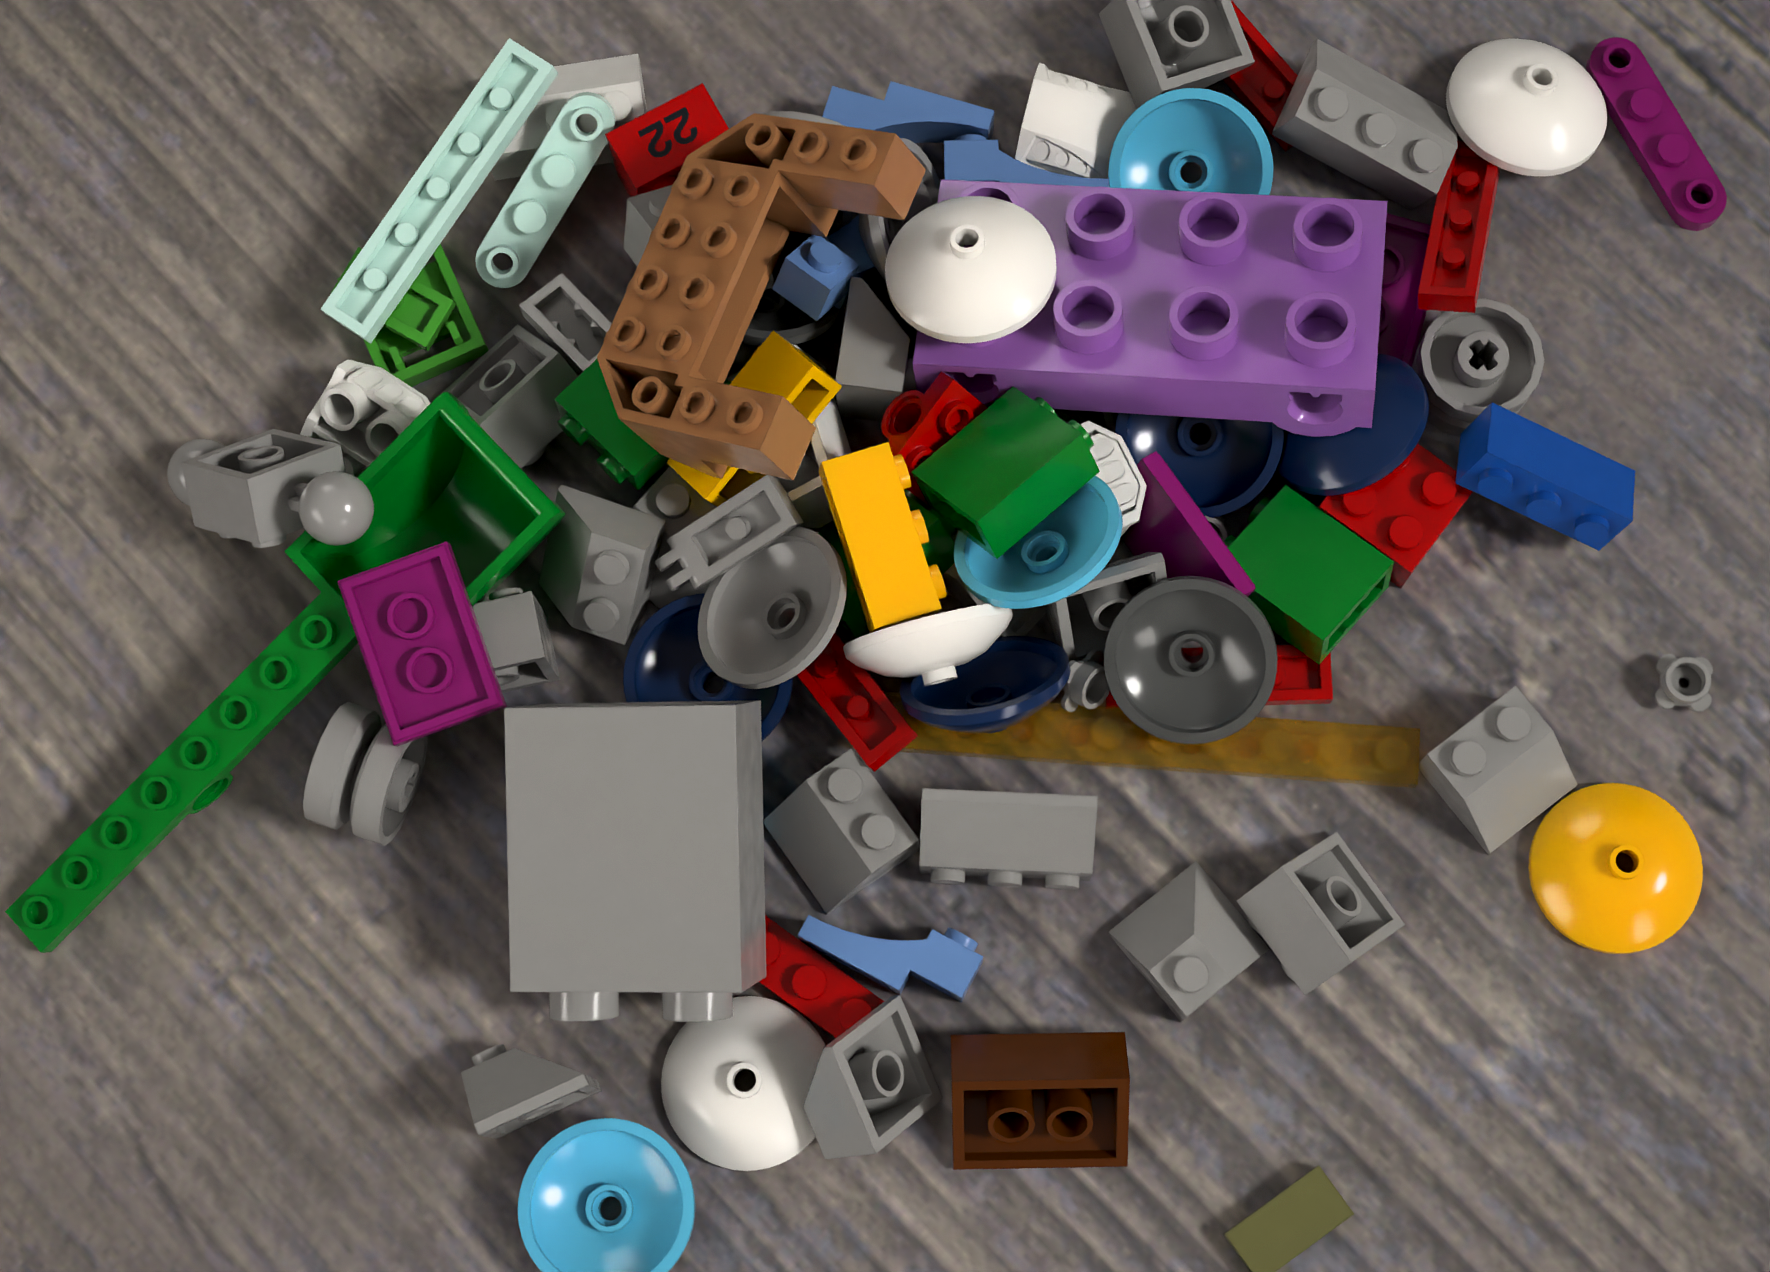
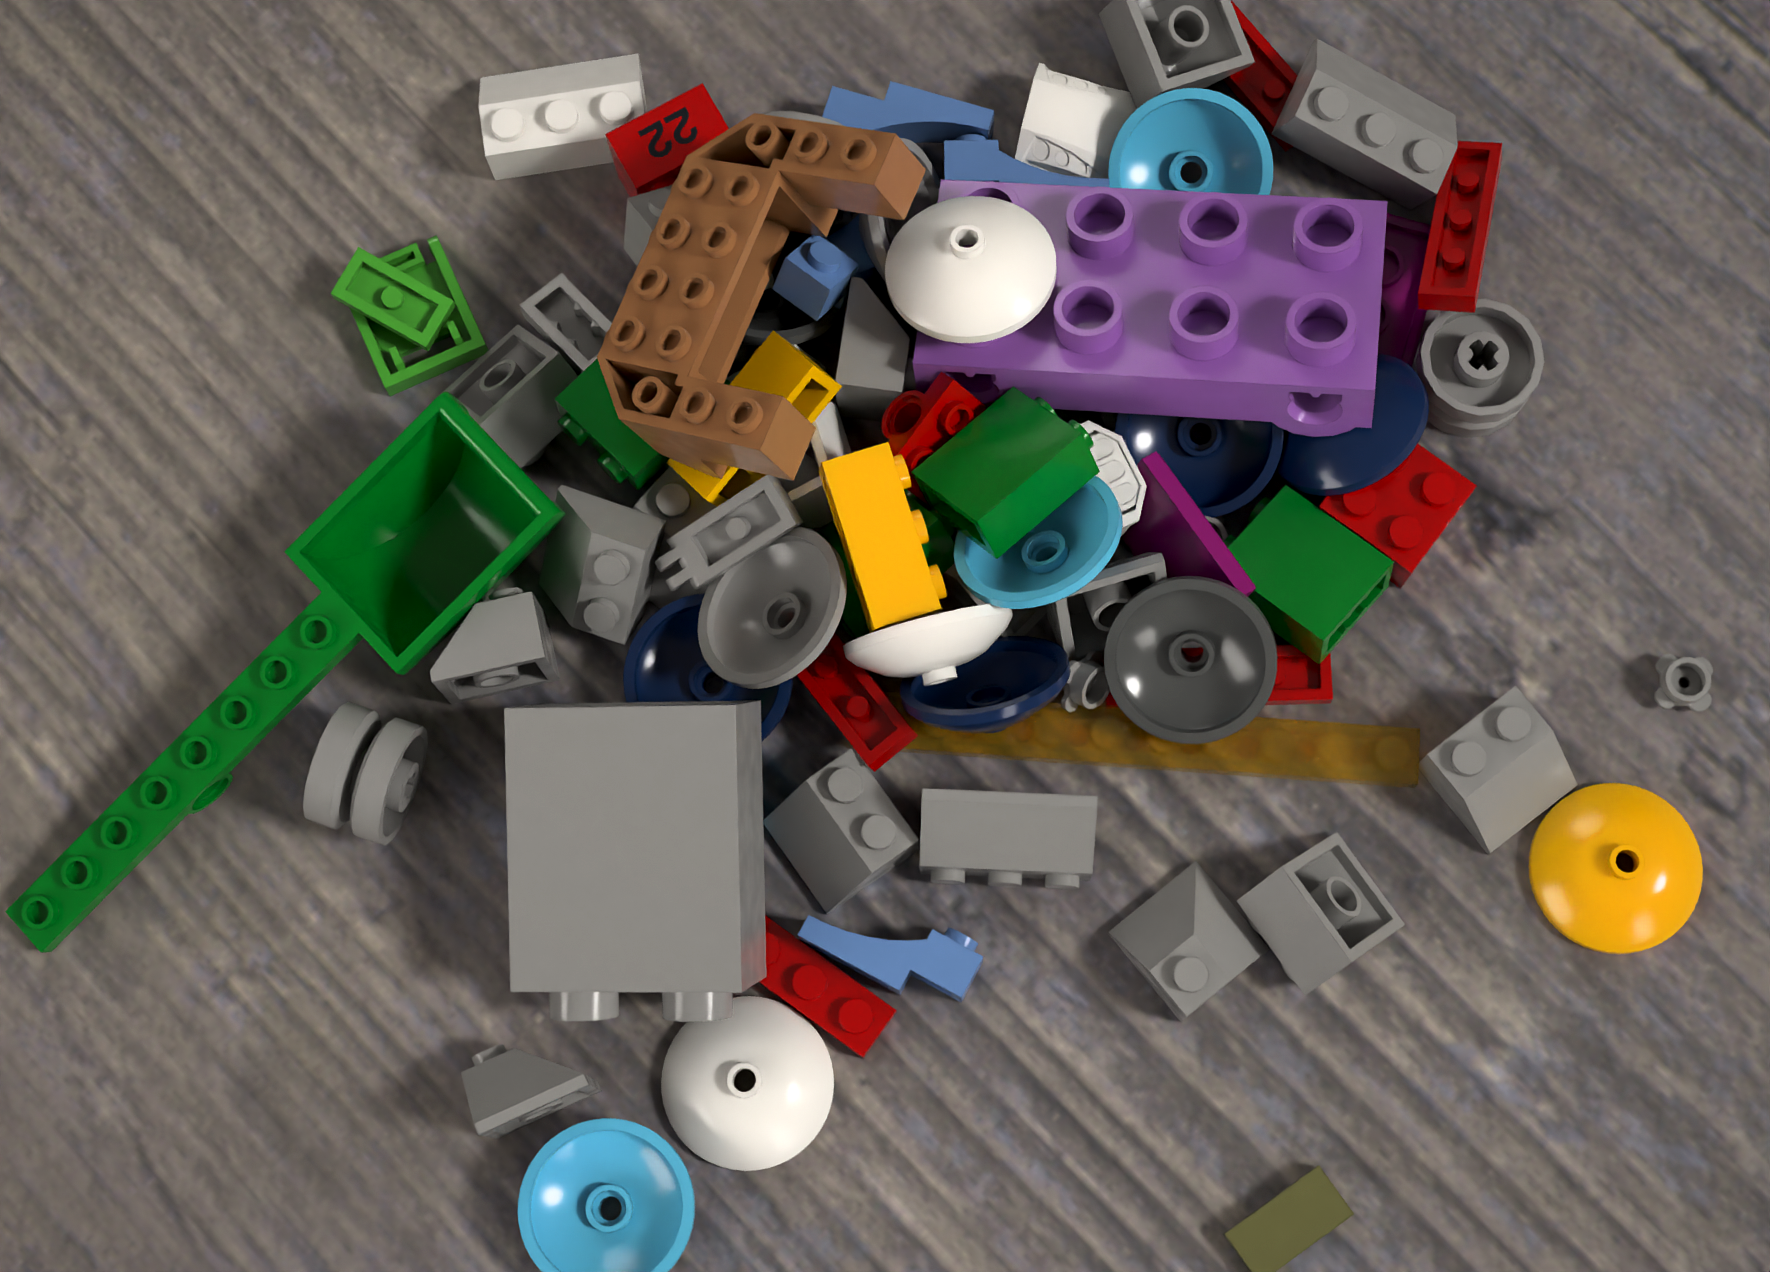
light grey brick [167,429,374,548] -> none
white slope [300,360,431,477] -> none
light aqua plate [320,38,558,344] -> none
magenta tile [337,542,507,746] -> none
light aqua plate [475,92,615,288] -> none
light grey slope [803,995,943,1159] -> none
reddish brown slope [950,1032,1130,1170] -> none
white dish [1446,38,1607,177] -> none
blue brick [1456,402,1635,551] -> none
magenta plate [1586,37,1727,231] -> none

